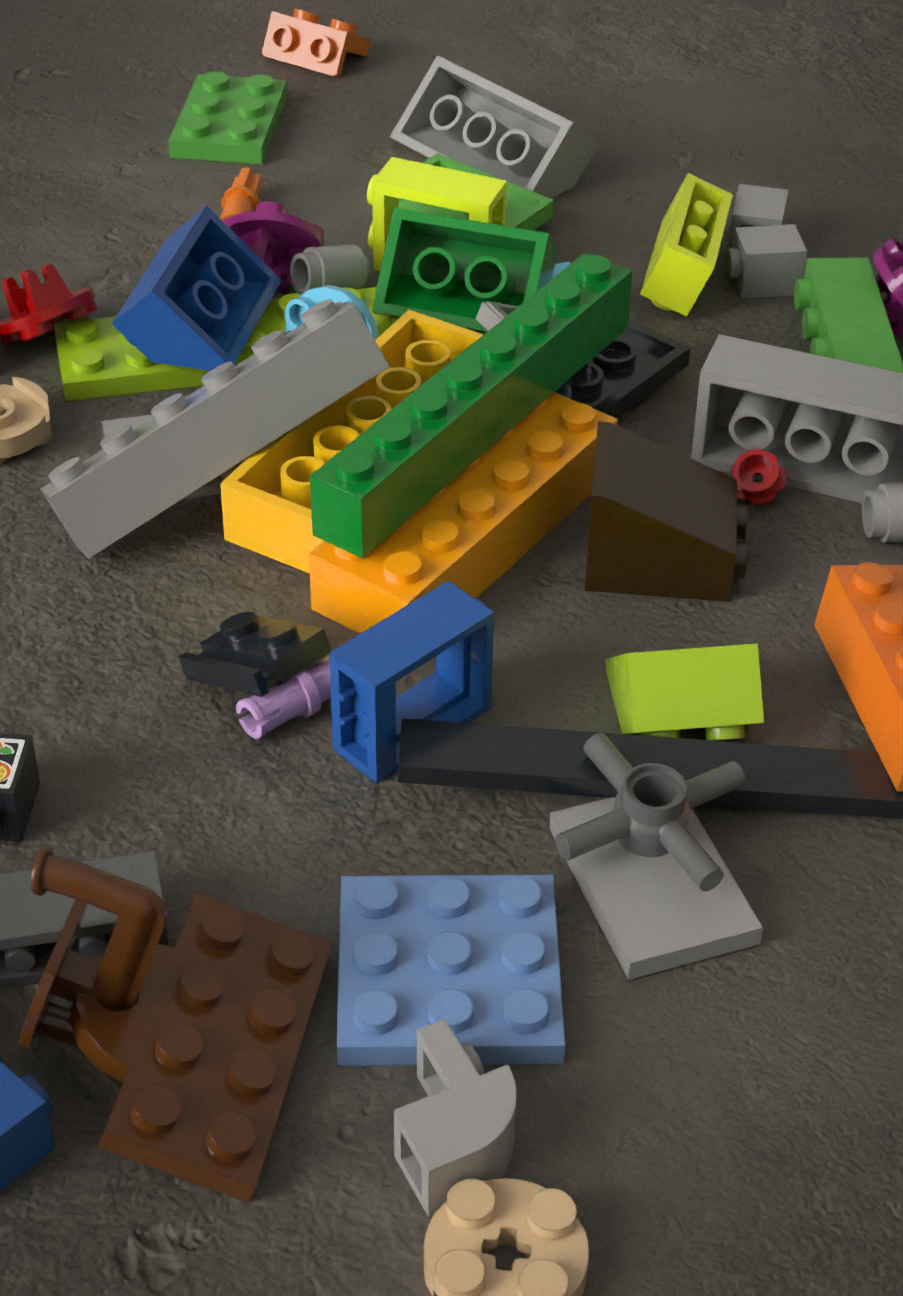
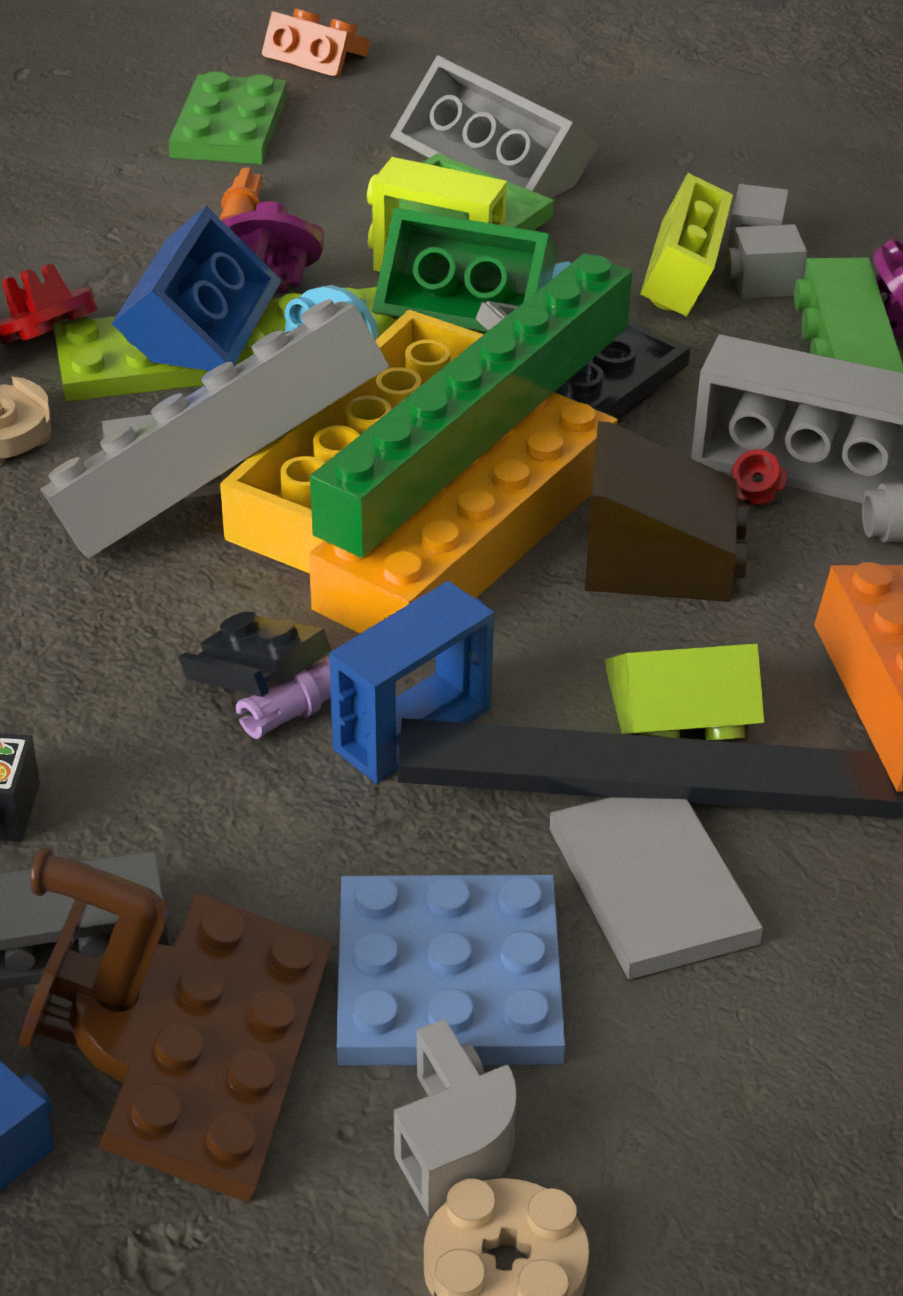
light grey brick [290,244,371,294] -> none
dark grey bar [555,733,745,892] -> none

